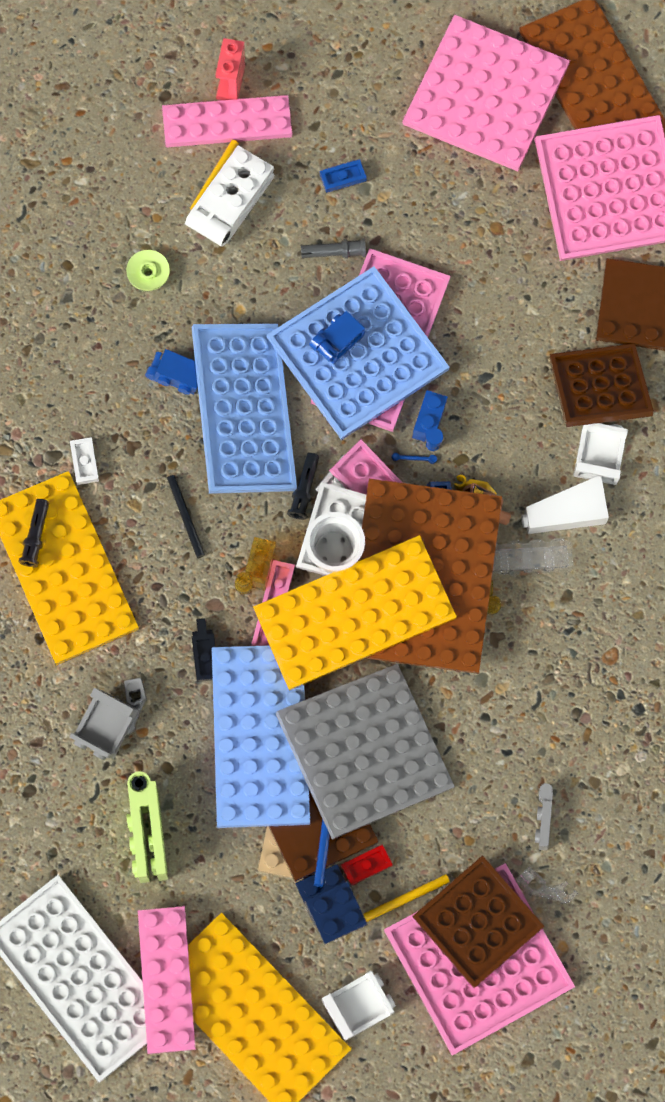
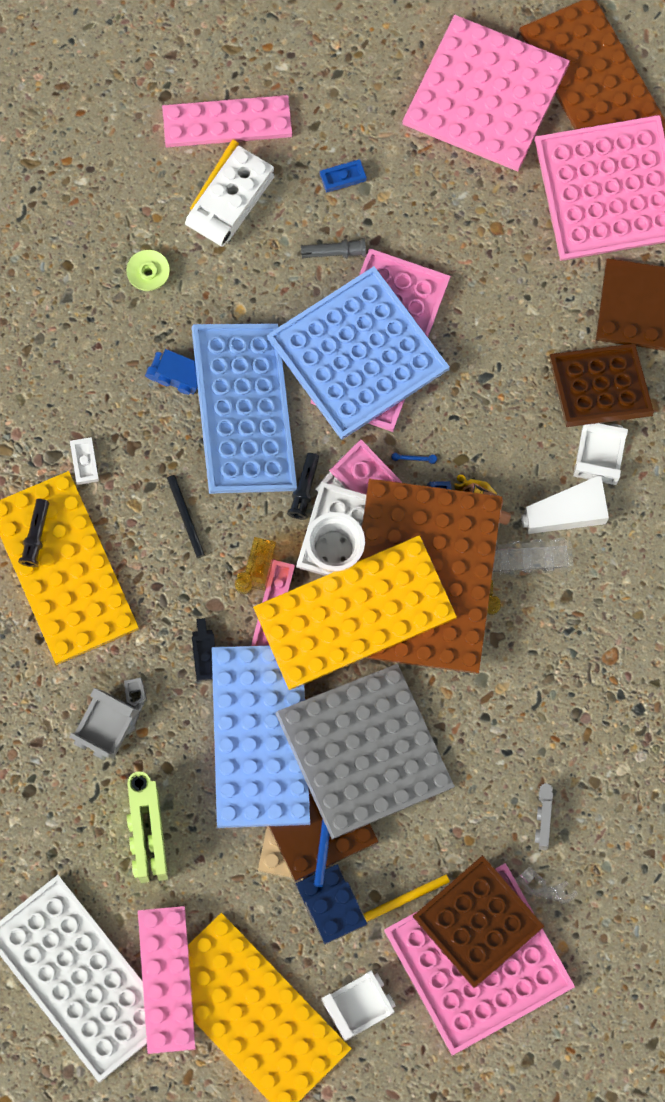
coral panel [216,38,245,100] -> none
blue hinge [309,310,365,365] -> none
red plate [341,844,393,886] -> none
blue hinge [412,390,448,451] -> none

